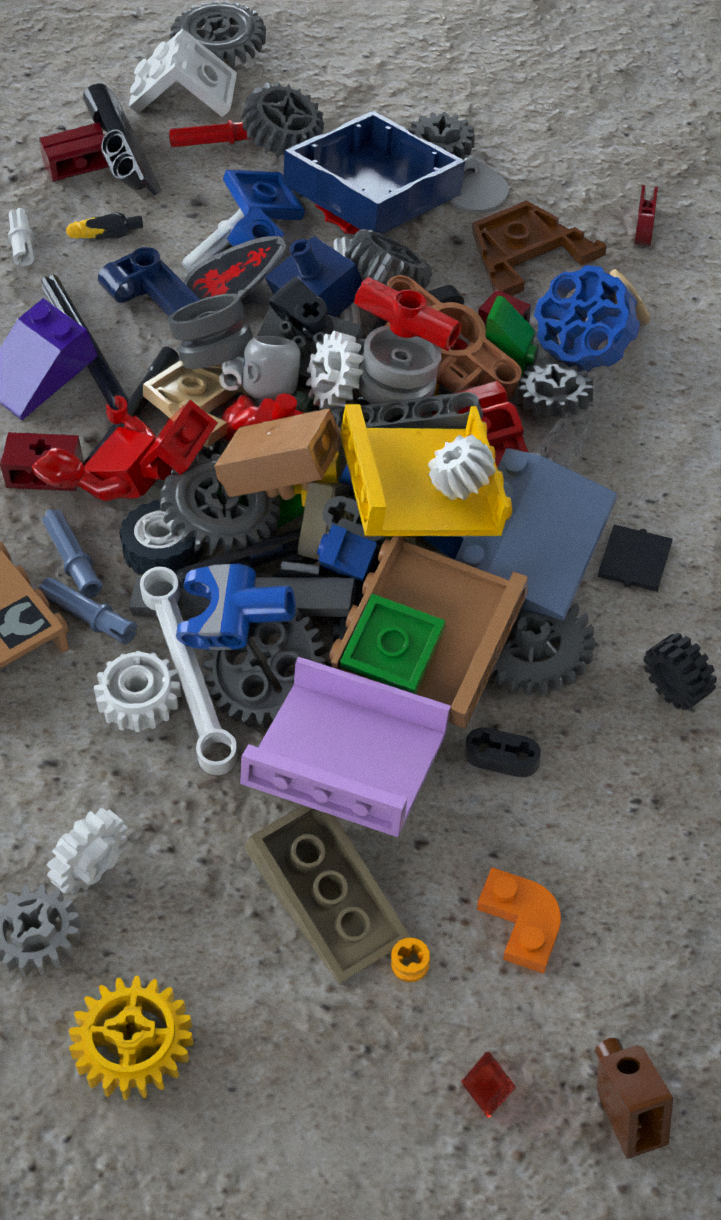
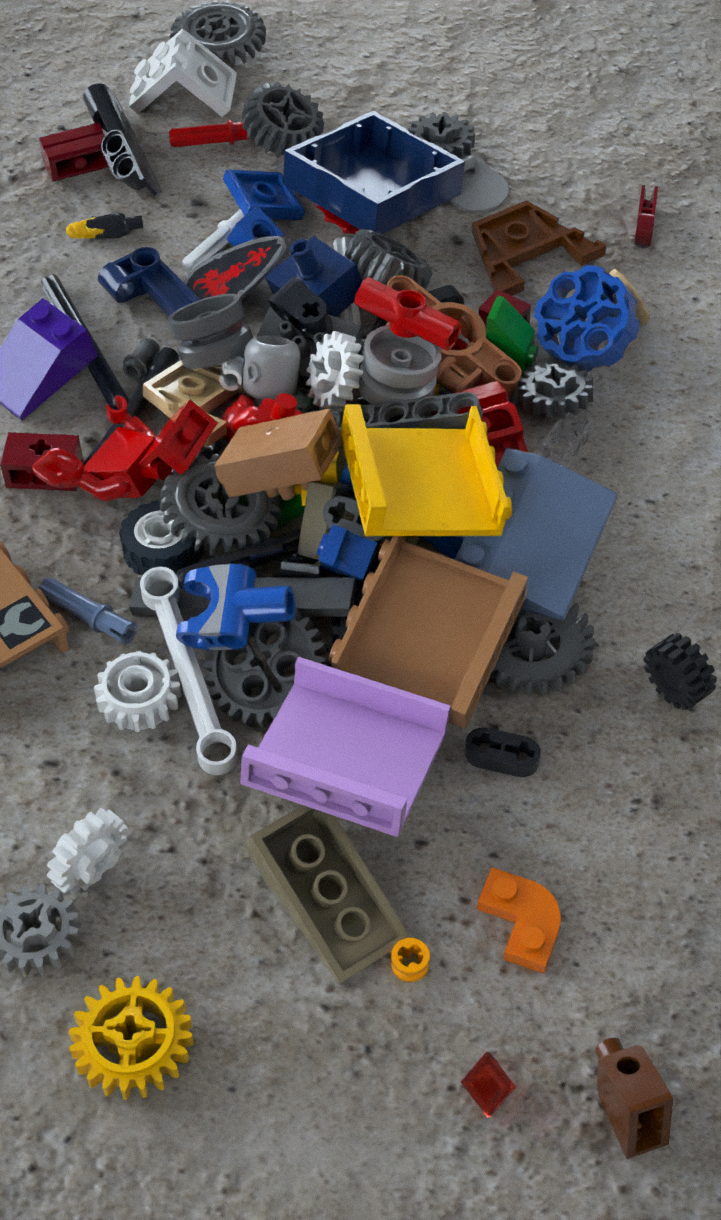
white axle [8,208,34,266] -> none
sand blue axle [42,509,103,598] -> none
green plate [340,594,446,694] -> none
white gear [428,434,496,501] -> none
black piece [598,524,673,592] -> none
none -> dark grey pin [123,338,160,380]

